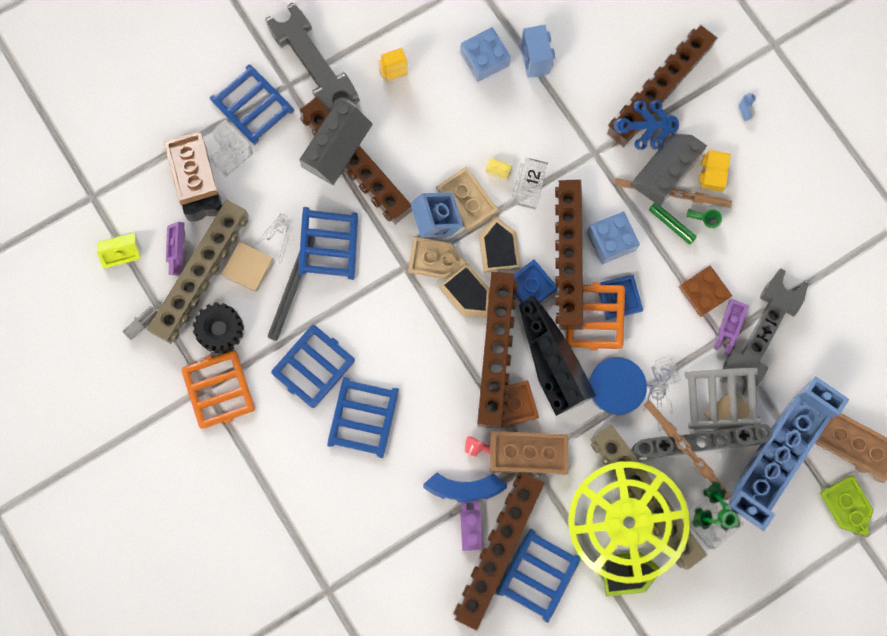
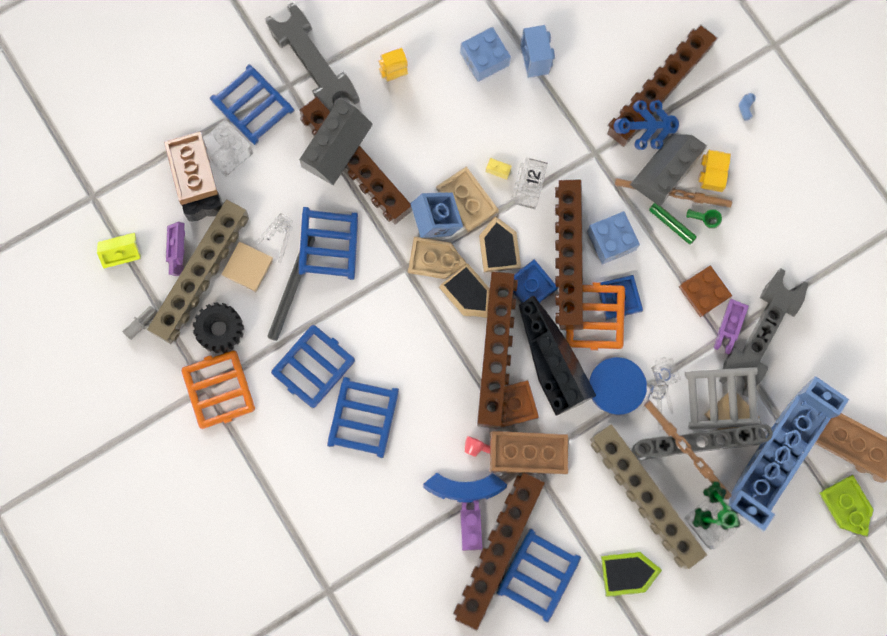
neon yellow dish [568,461,690,583] -> none

